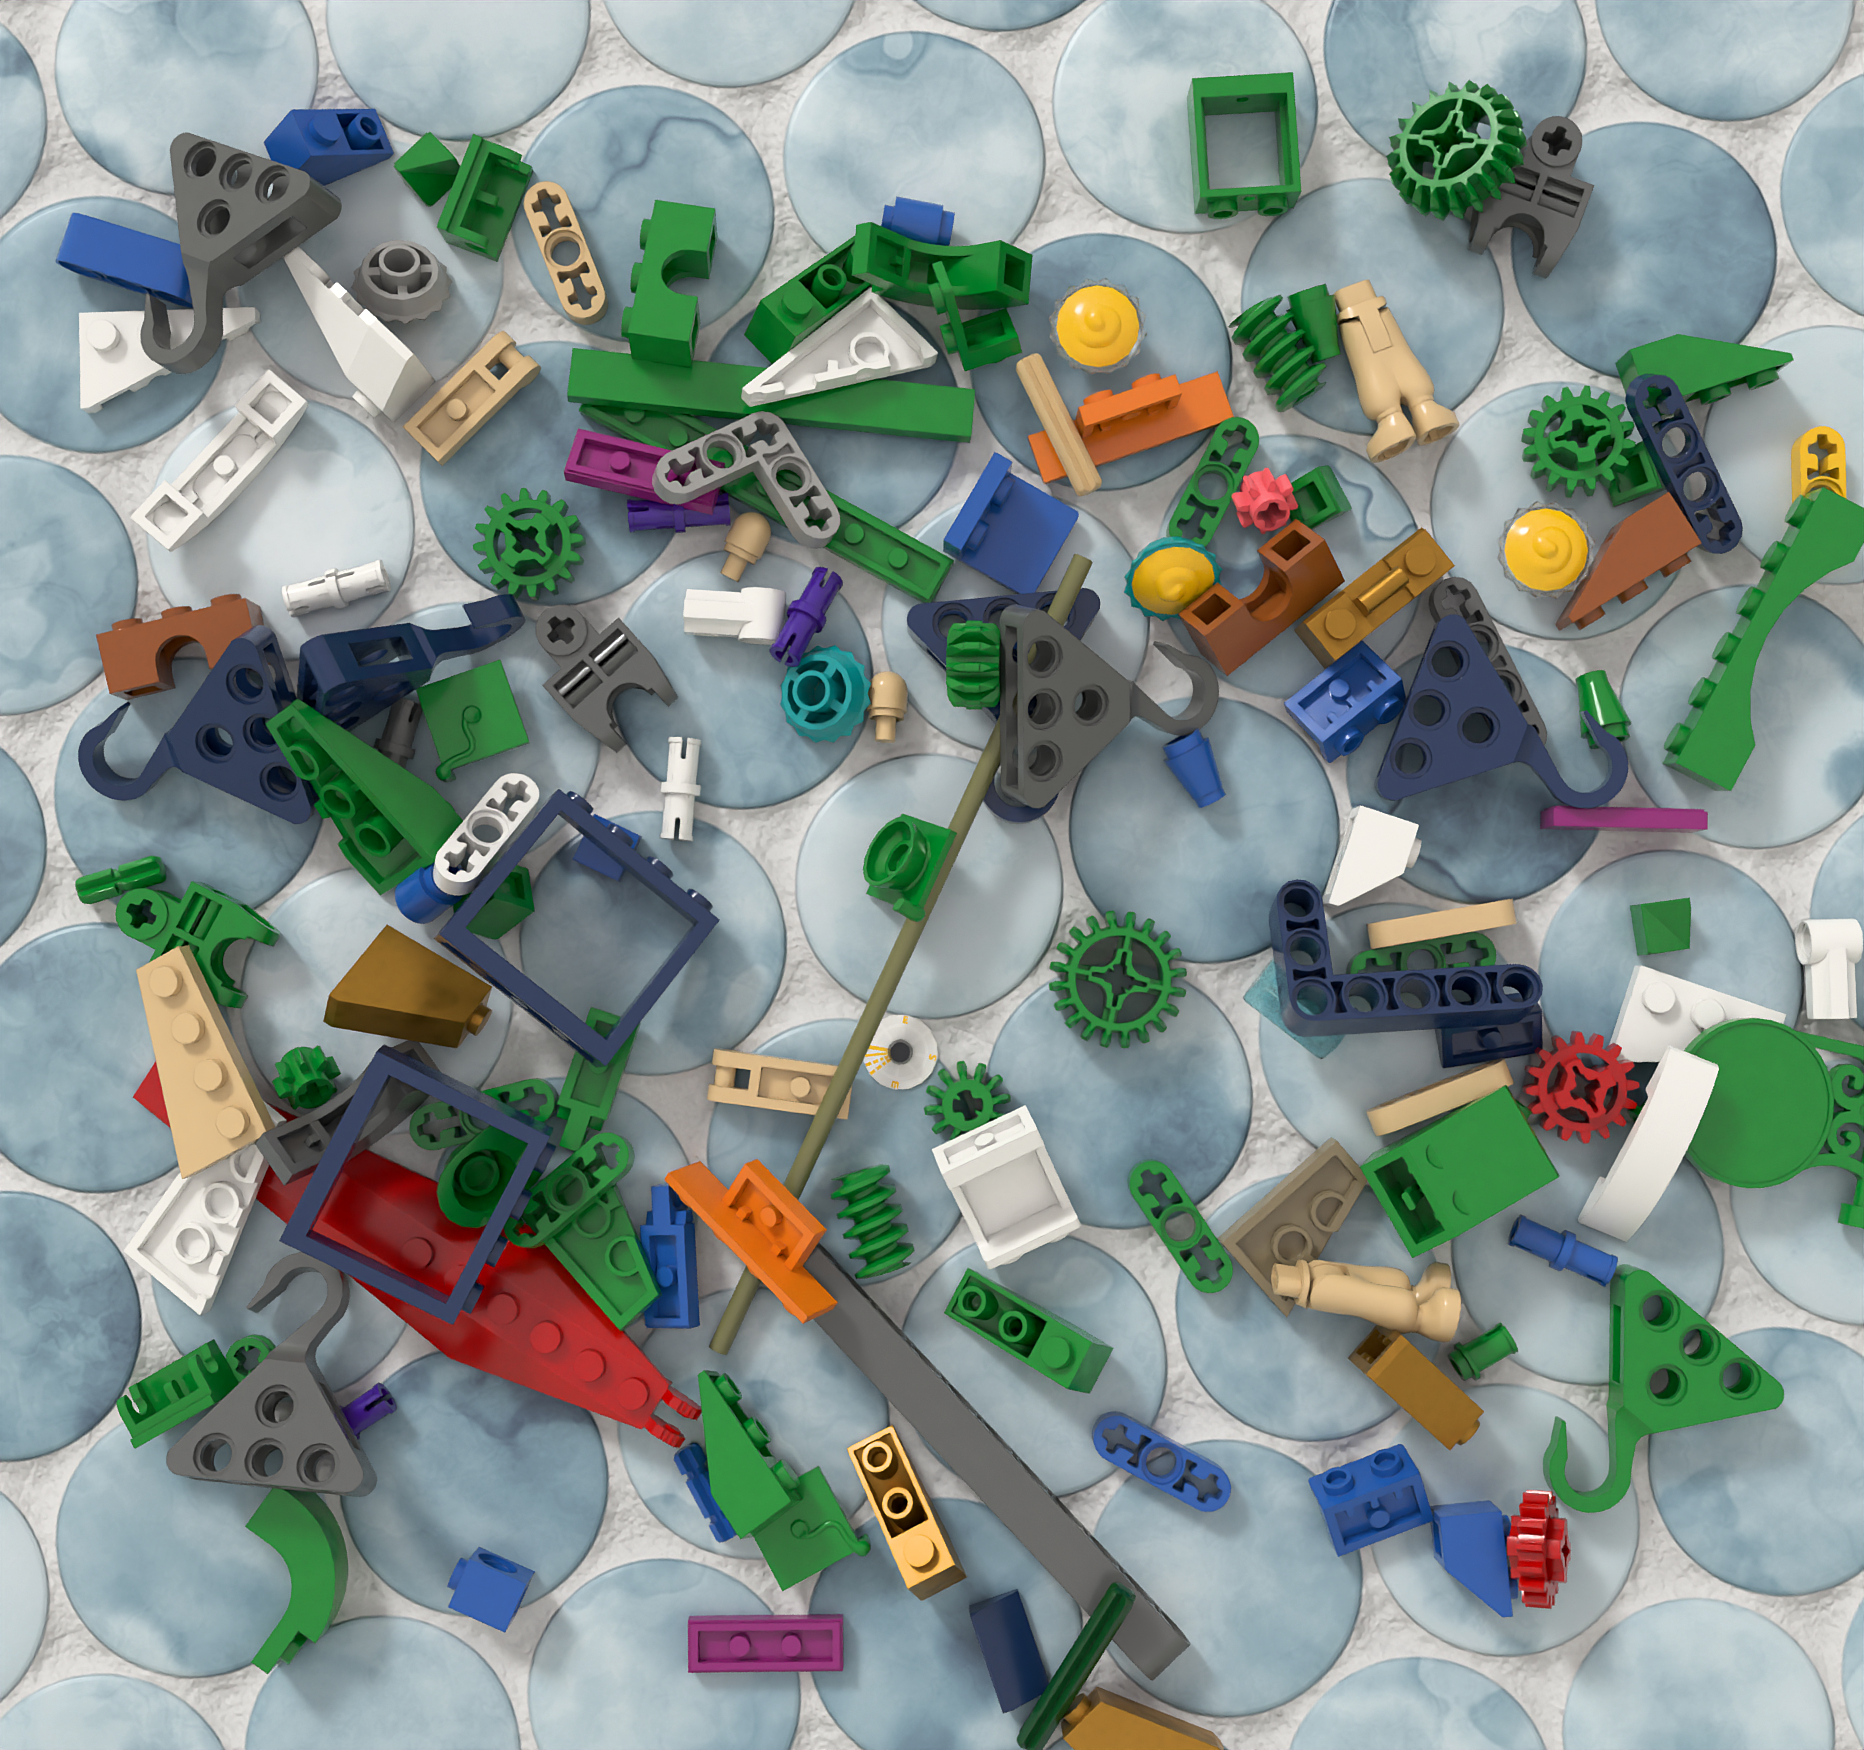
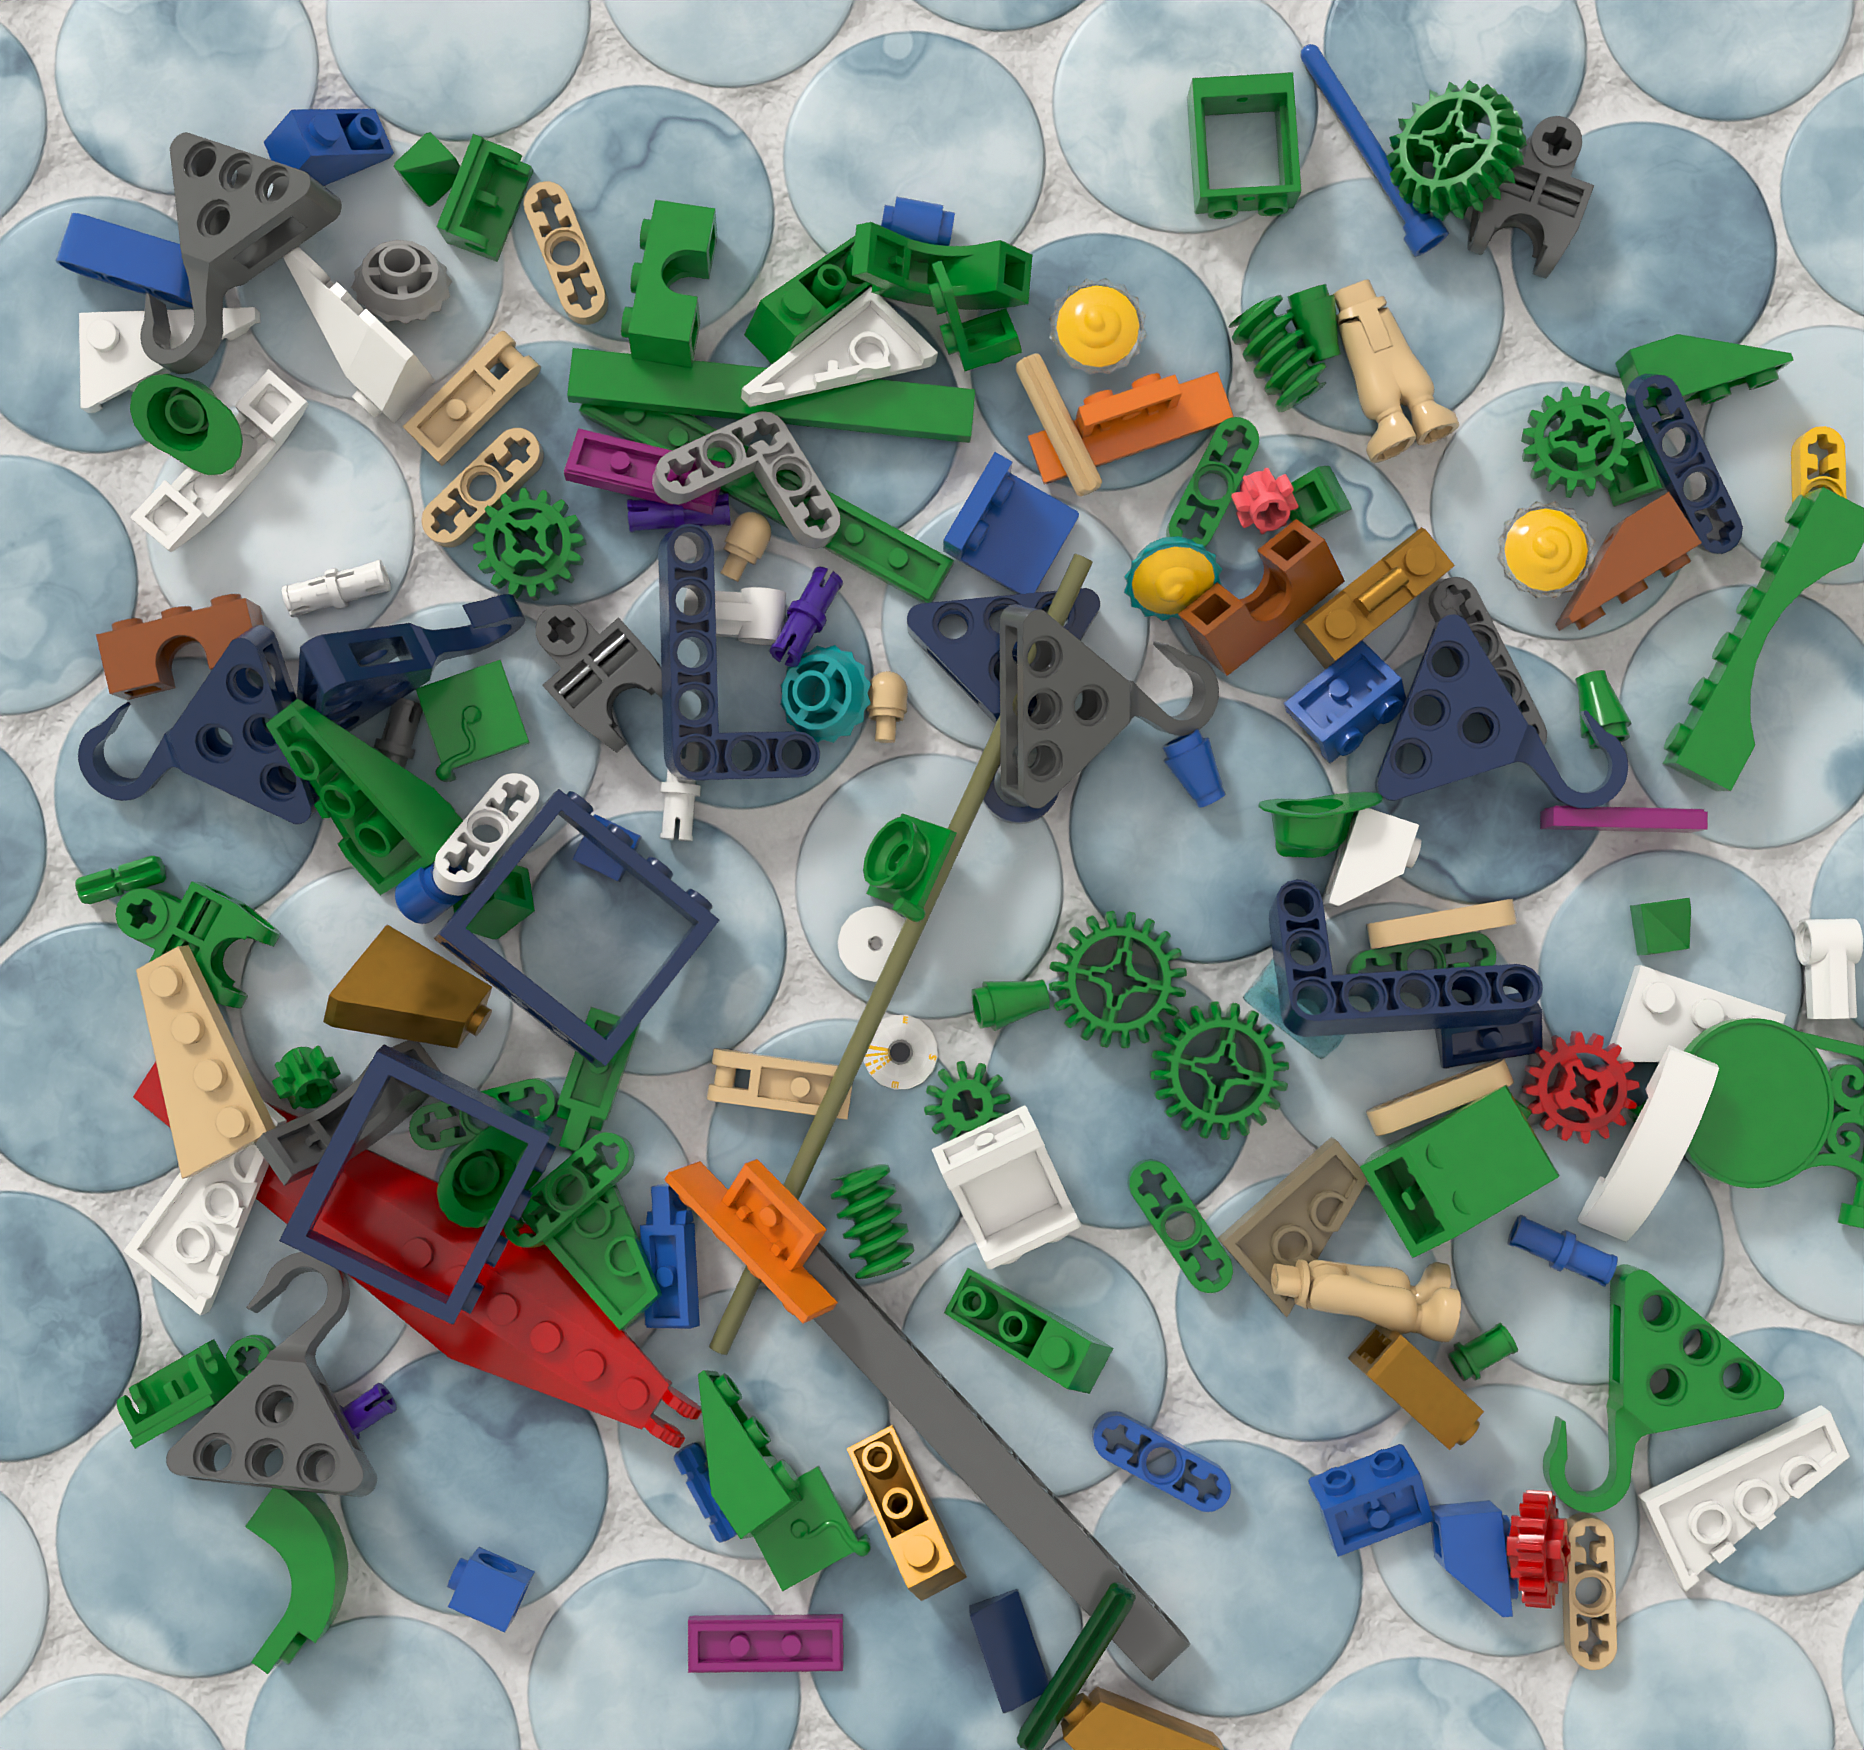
green gear [946,620,1000,710] -> none
none -> green piece [130,374,243,475]
none -> tan beam [421,428,544,548]
none -> dark blue beam [658,524,820,780]
none -> white piece [838,906,910,982]
none -> green cone [971,979,1050,1031]
none -> green gear [1150,1001,1289,1140]
none -> green piece [1258,792,1383,858]
none -> blue piece [1300,44,1449,257]
none -> tan beam [1562,1512,1617,1670]
none -> white wing [1638,1405,1850,1592]

